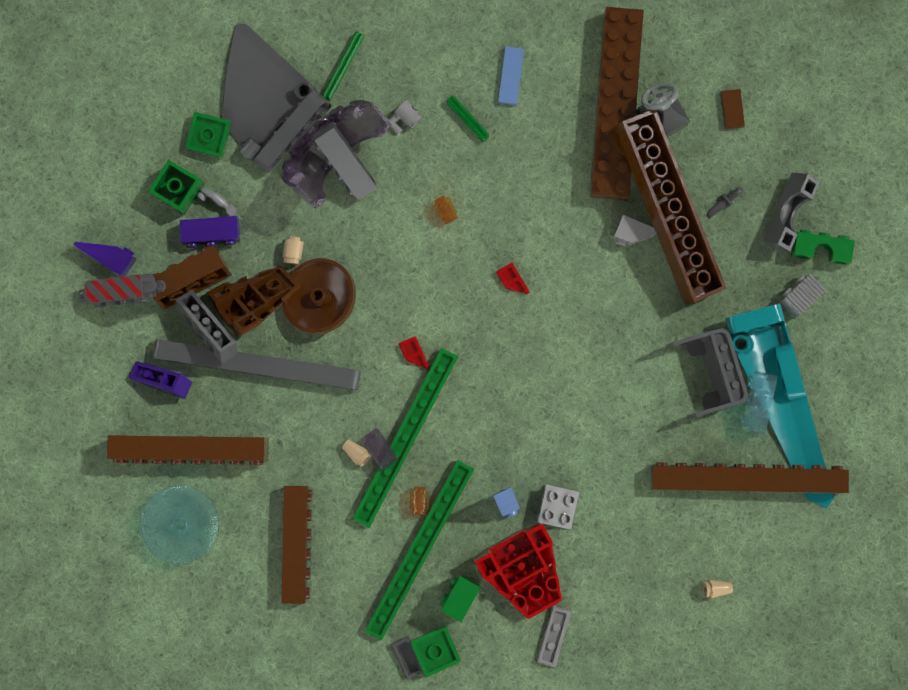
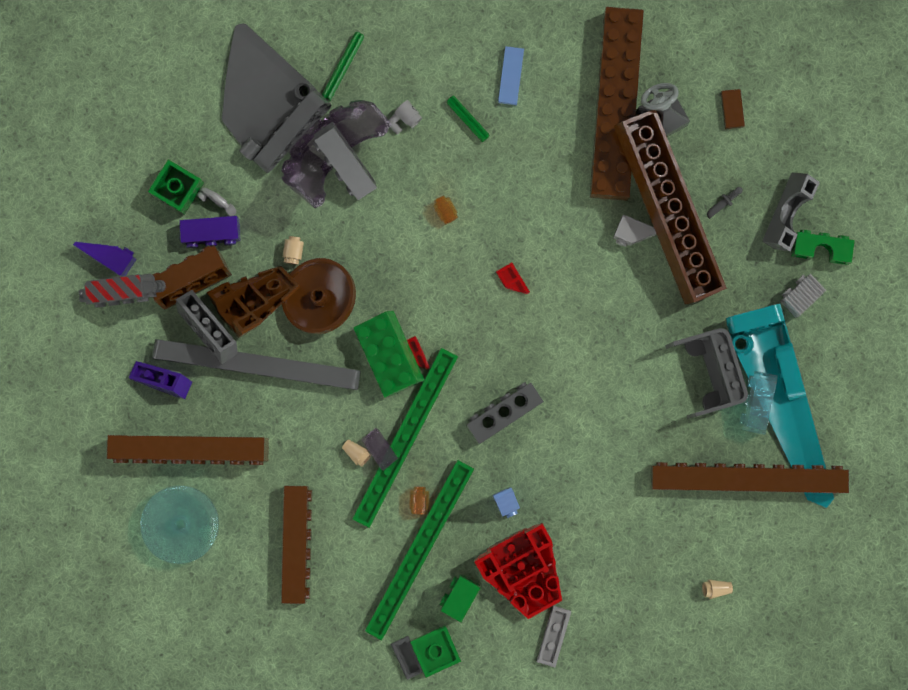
green plate [185,112,232,158] -> none
light grey hinge [537,484,579,530] -> none
none -> green brick [353,311,425,398]
none -> dark grey brick [466,382,544,444]

